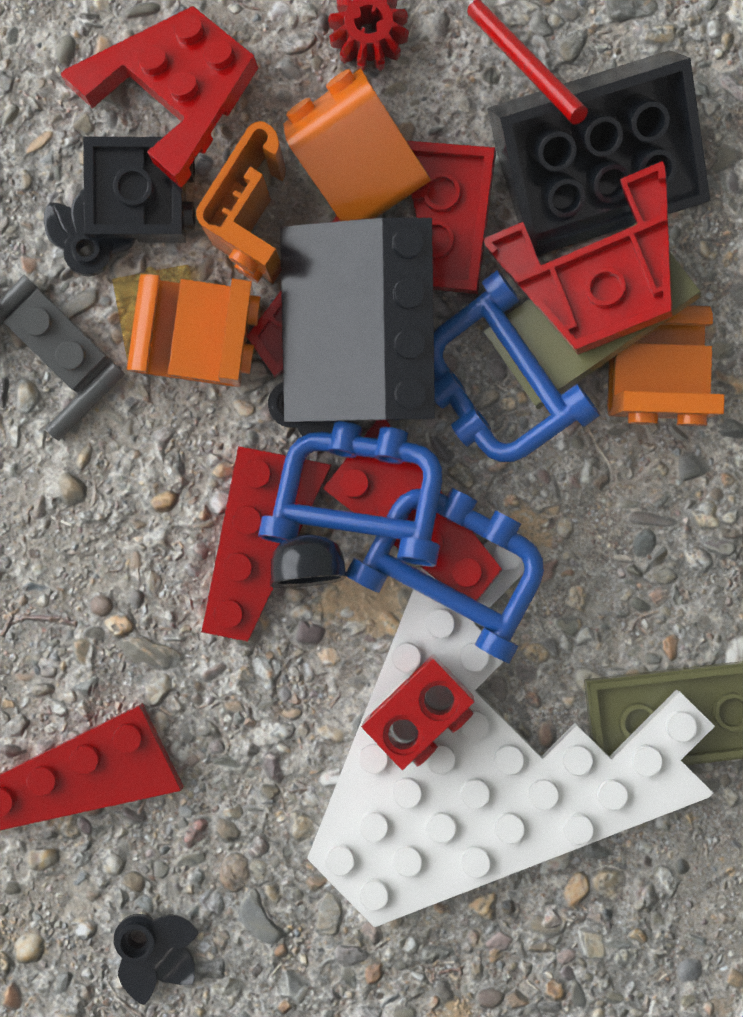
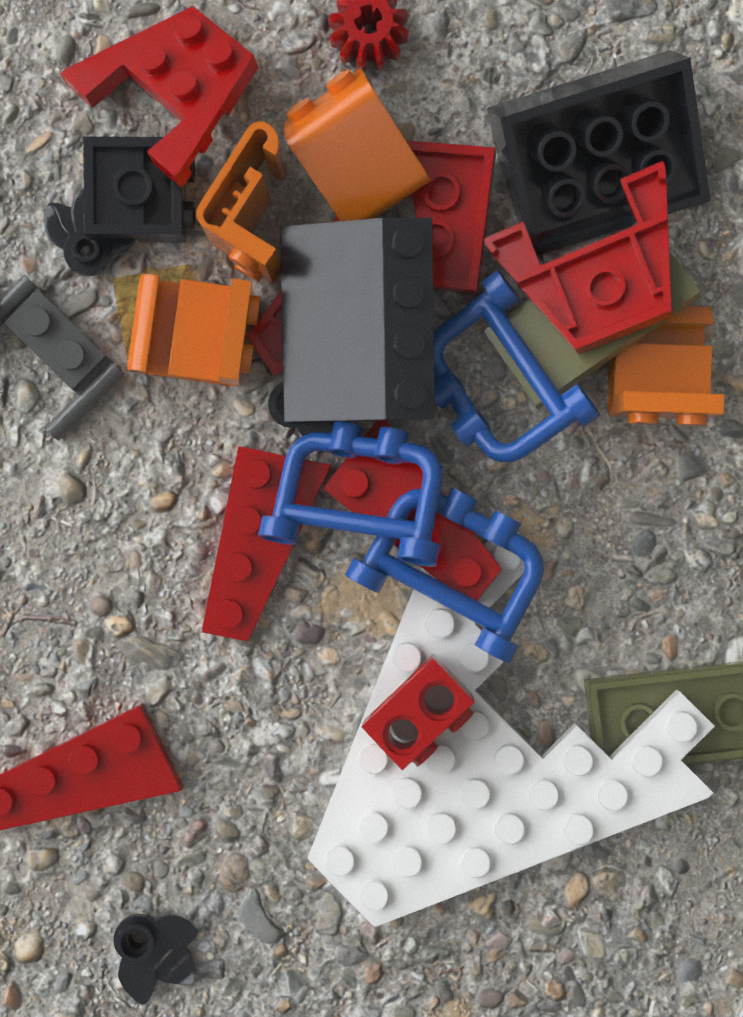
black cap [270,535,346,588] -> none
red bar [467,0,588,124] -> none

